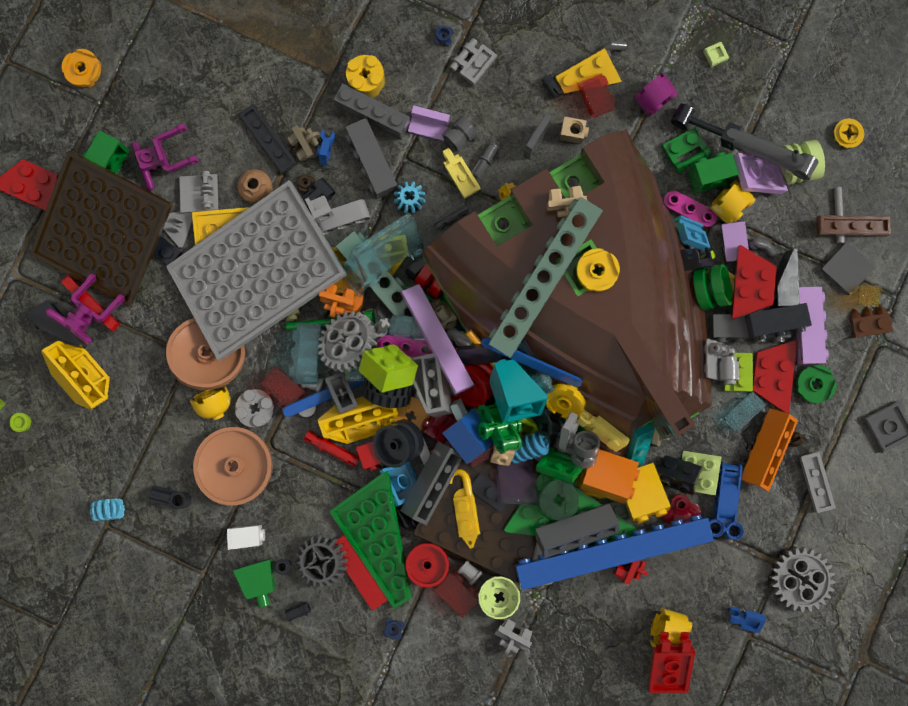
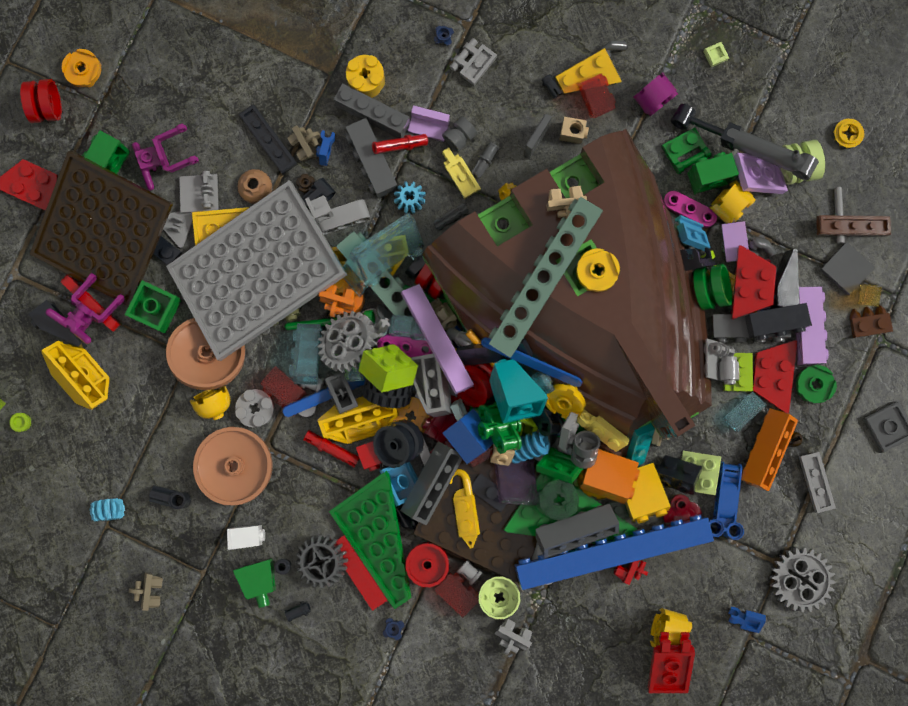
none -> red wheel [20,79,62,124]
none -> green brick [125,280,182,334]
none -> dark tan hips [128,572,163,611]
none -> red pin [372,134,428,154]

